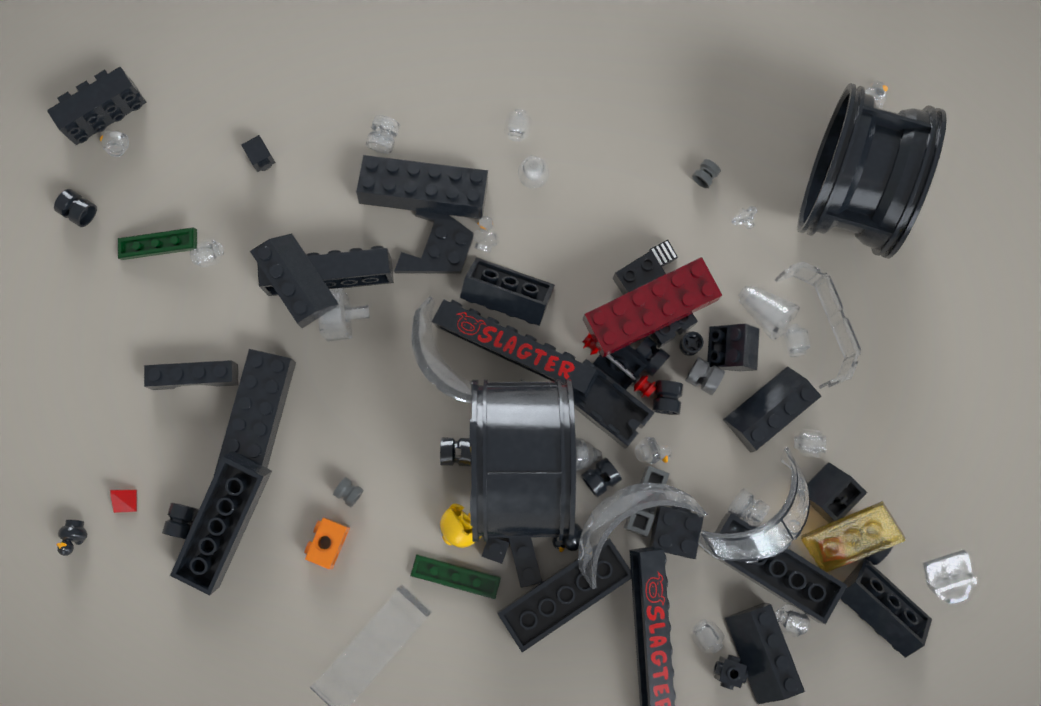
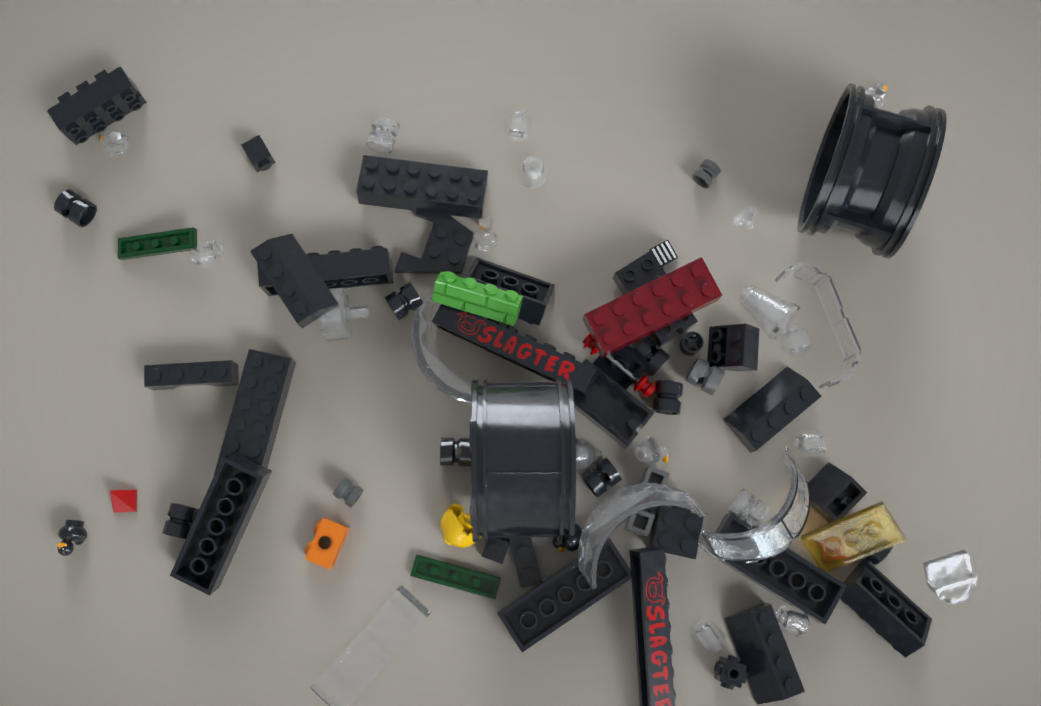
none -> black wheel [384,282,424,320]
none -> bright green brick [432,271,523,326]

